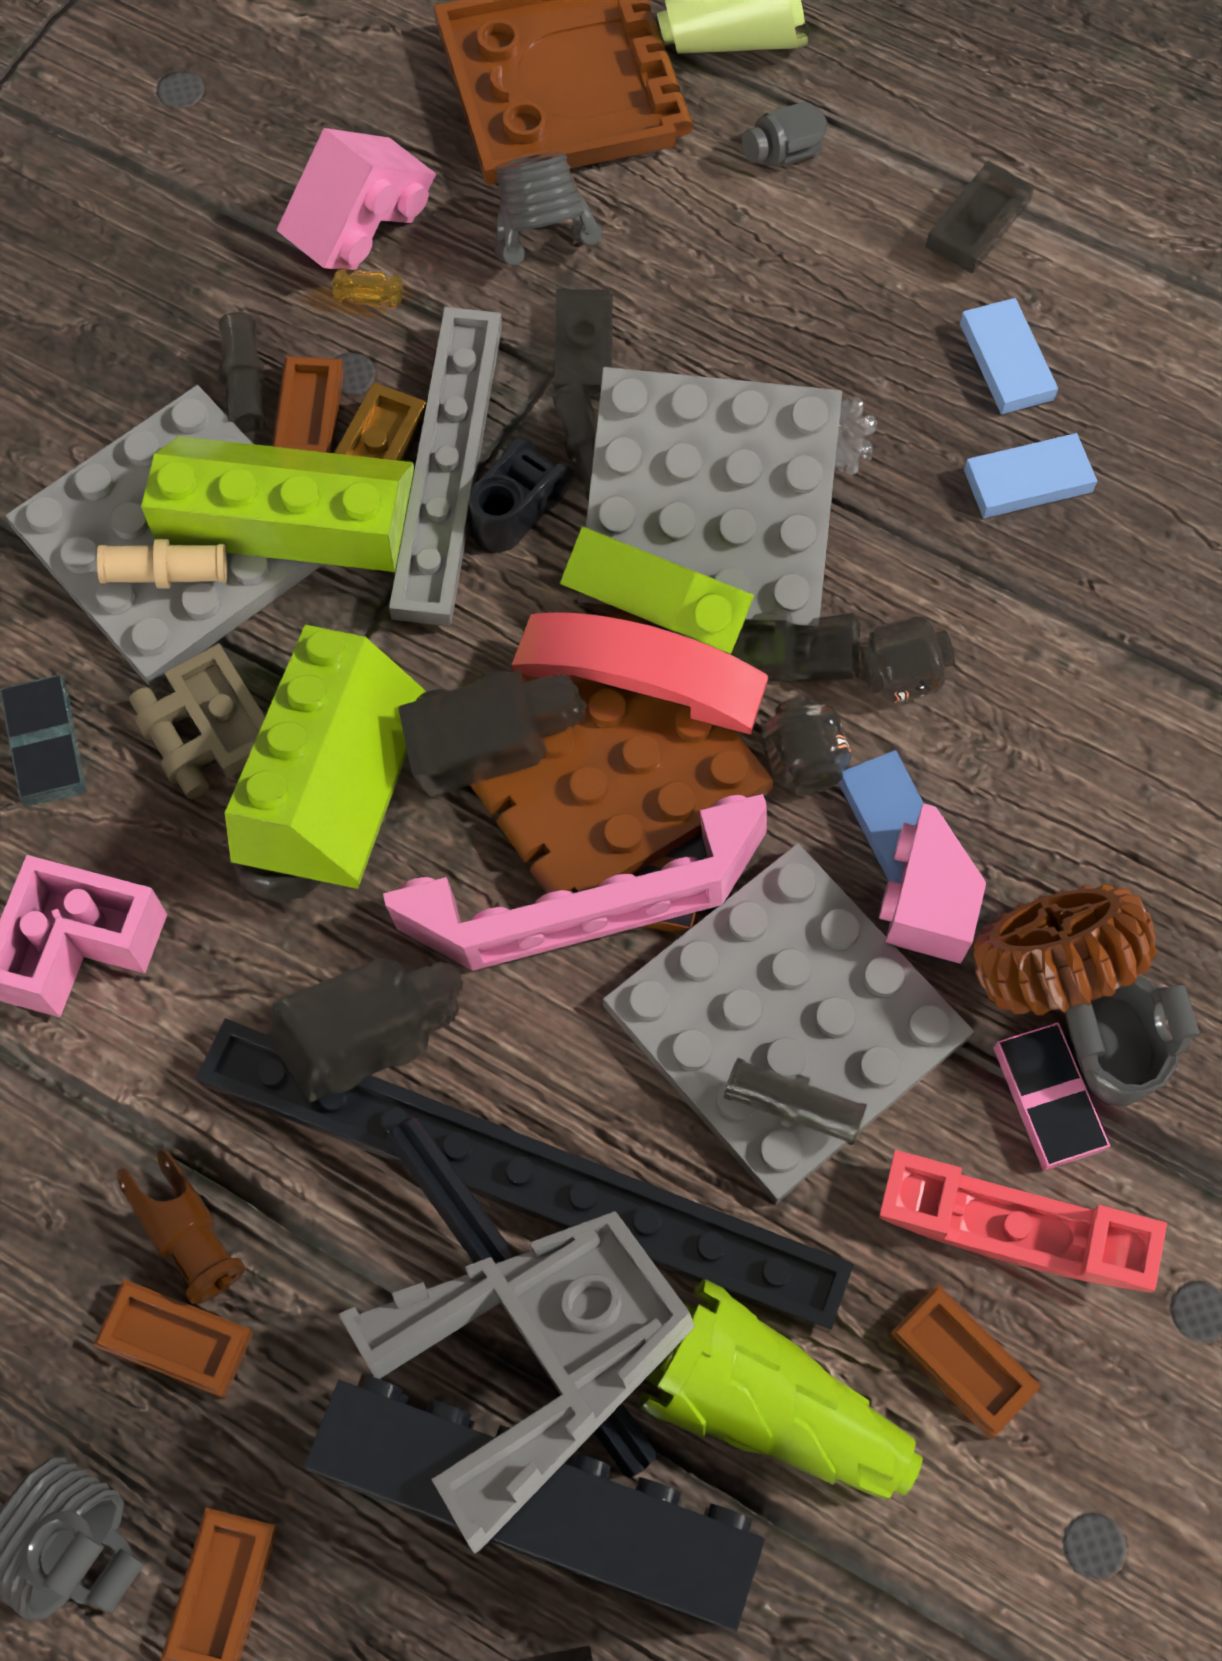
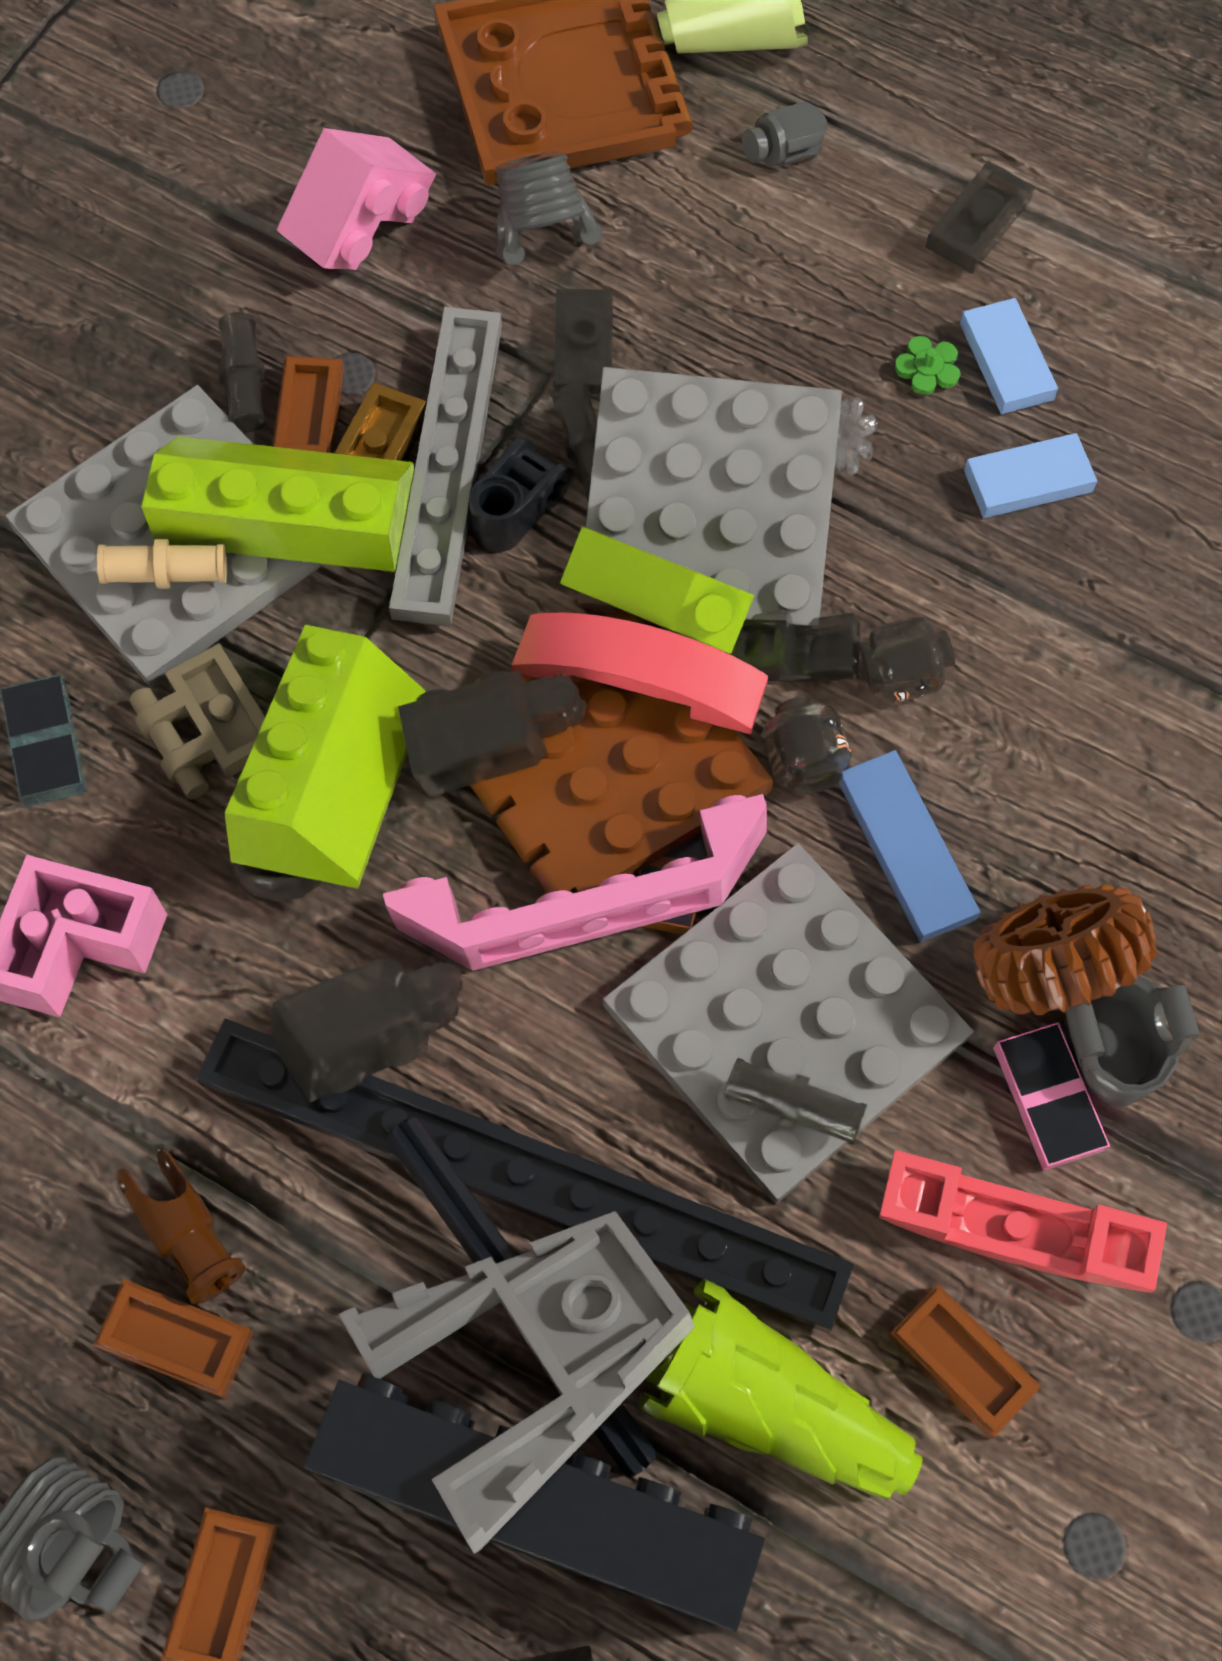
clear yellow piece [333,268,403,308] -> none
bright pink slope [879,803,986,964] -> none
none -> bright green plant [895,336,961,395]

